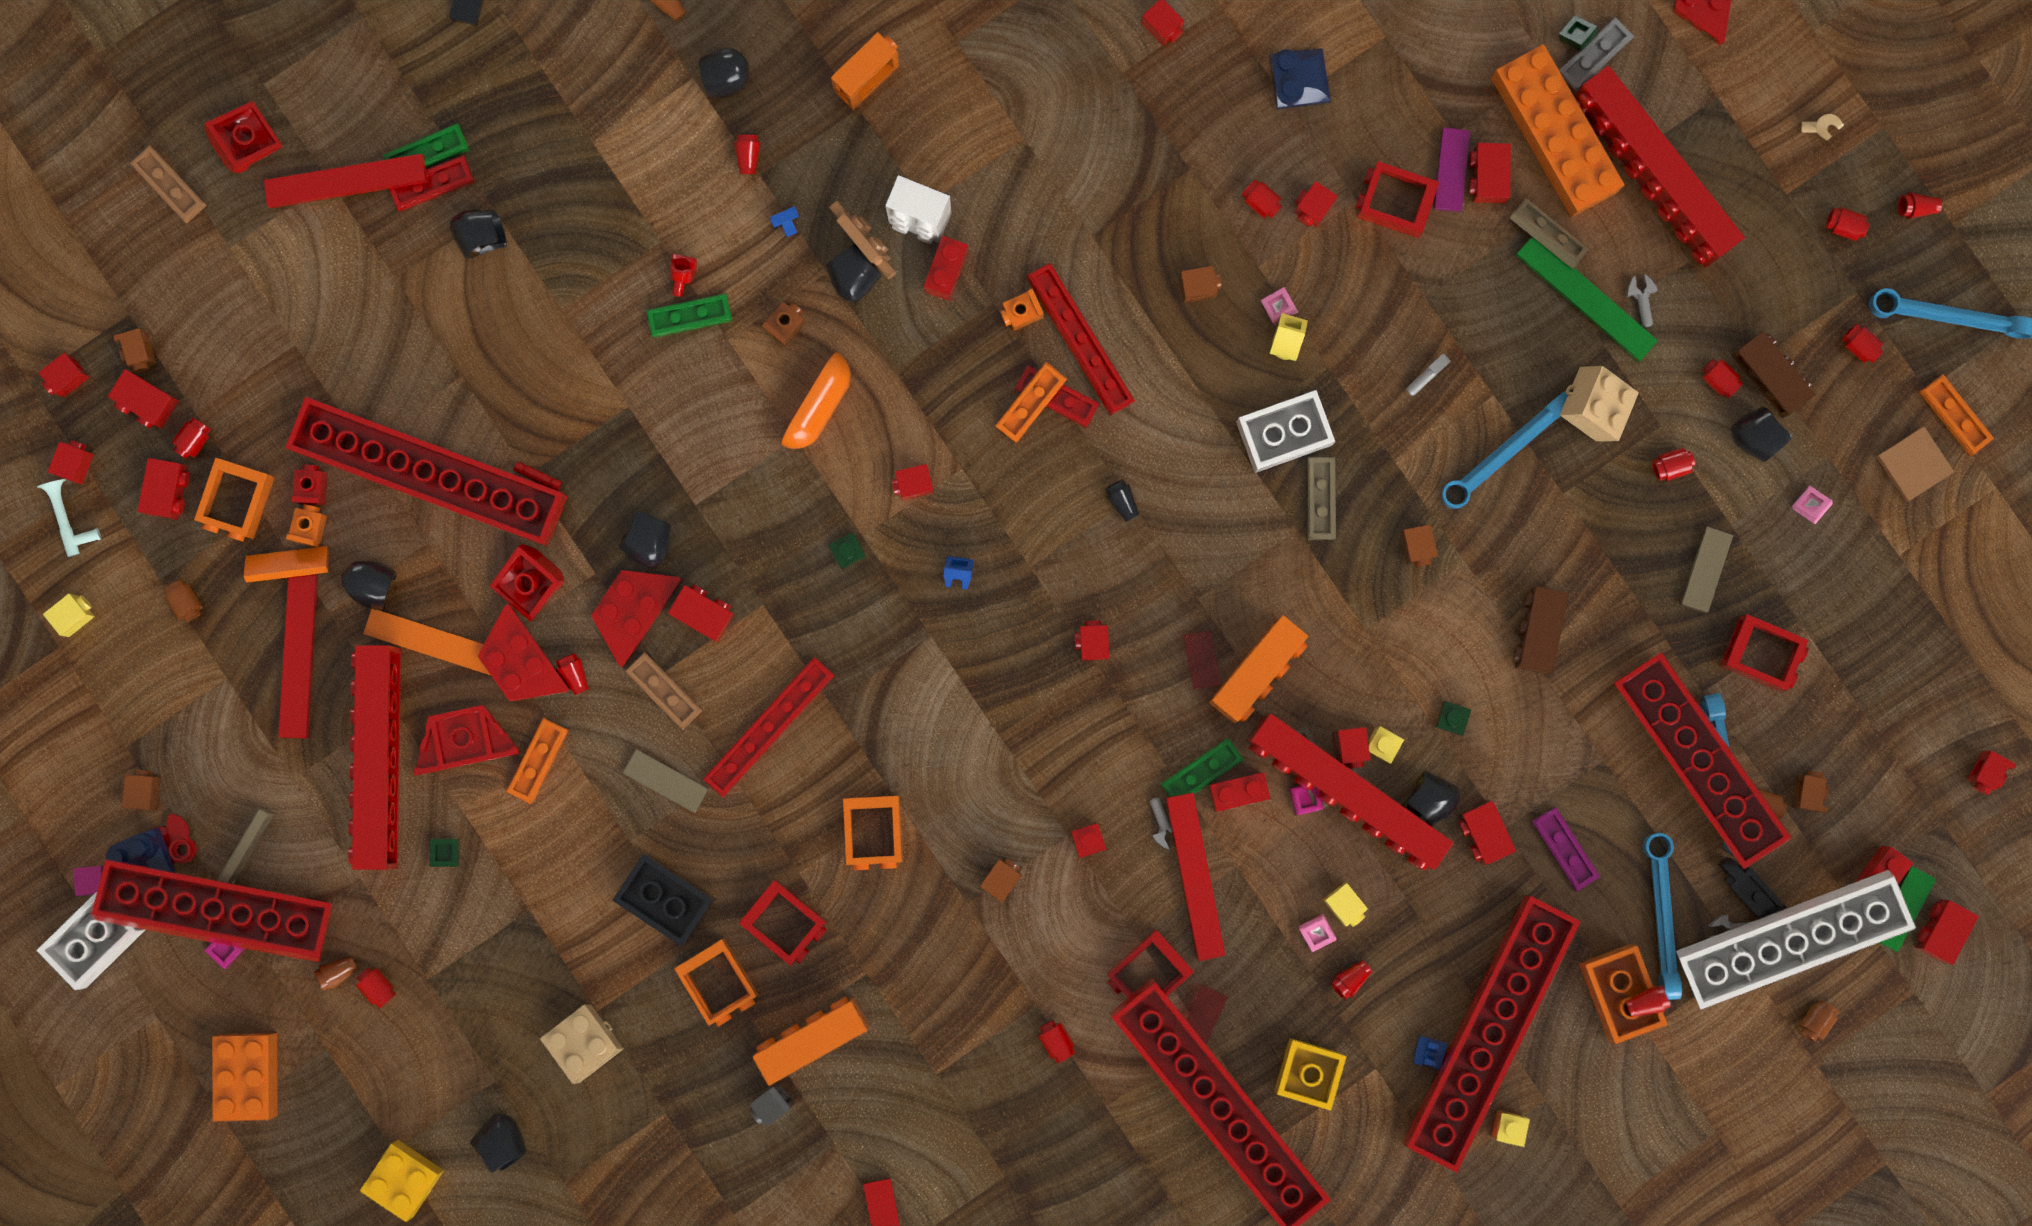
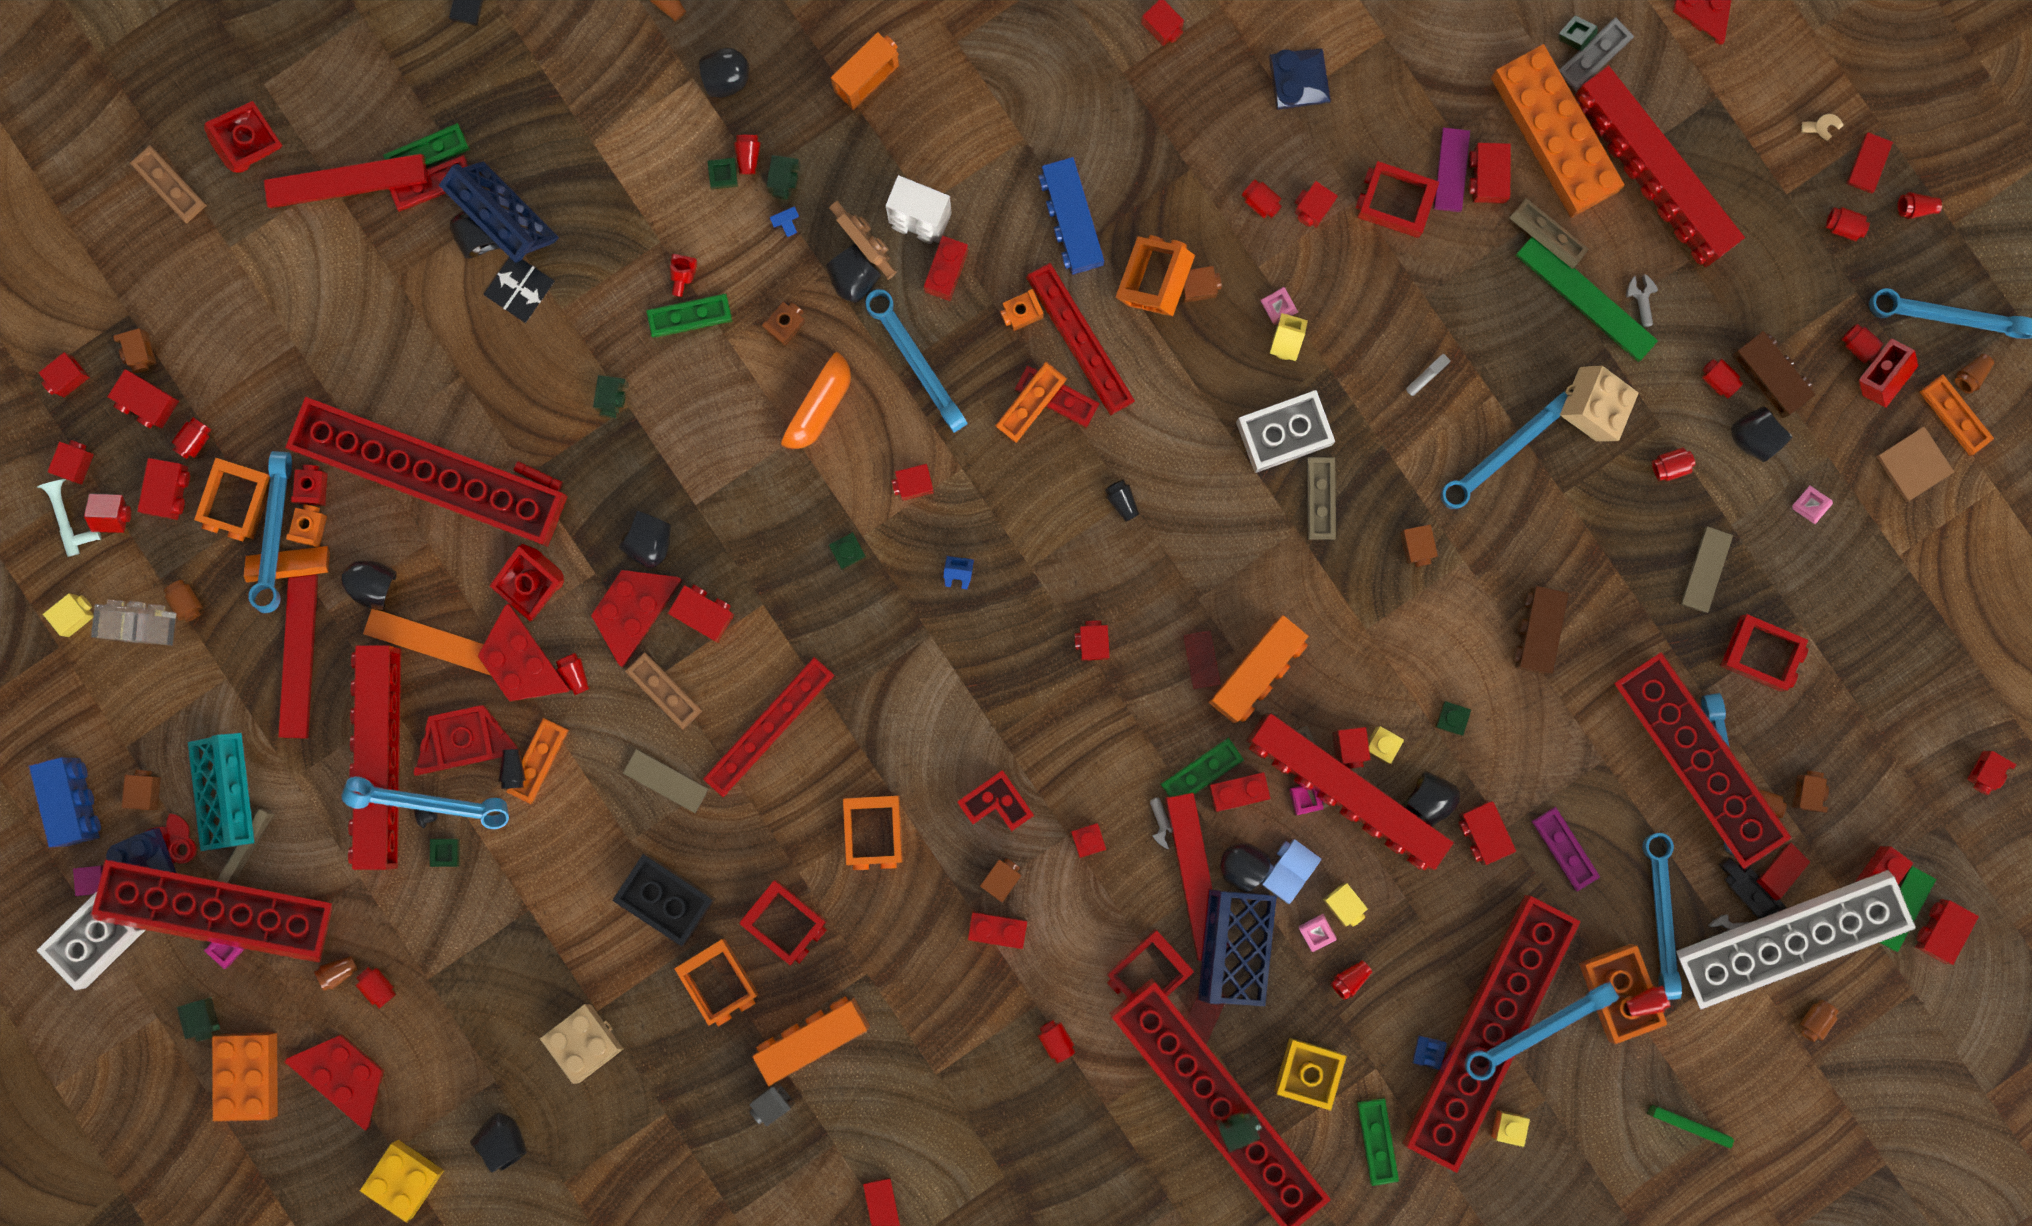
none -> blue brick [29,757,101,847]
none -> red brick [84,494,131,533]
none -> clear brick [91,600,176,646]
none -> clear green brick [177,997,220,1042]
none -> teal fence [188,733,255,851]
none -> dark azure piece [249,451,292,613]
none -> red wing [284,1035,384,1131]
none -> dark azure piece [341,777,509,829]
none -> black piece [414,809,437,828]
none -> dark blue fence [439,161,559,263]
none -> black sticker [483,257,555,323]
none -> black cone [498,749,526,789]
none -> clear green brick [593,375,629,418]
none -> dark green plate [707,158,738,190]
none -> clear green brick [767,155,801,199]
none -> dark azure piece [866,289,967,433]
none -> red brick [957,770,1034,831]
none -> red brick [968,911,1027,949]
none -> blue brick [1038,157,1104,275]
none -> orange window [1116,235,1195,316]
none -> dark blue fence [1198,889,1277,1006]
none -> clear green brick [1215,1113,1262,1153]
none -> black piece [1219,842,1270,892]
none -> light blue brick [1261,839,1321,904]
none -> green tile [1357,1098,1399,1186]
none -> dark azure piece [1465,982,1619,1080]
none -> green tile [1647,1104,1734,1149]
none -> red tile [1756,842,1810,901]
none -> red tile [1846,132,1893,194]
none -> red brick [1859,338,1918,408]
none -> dark orange cone [1955,354,1994,394]

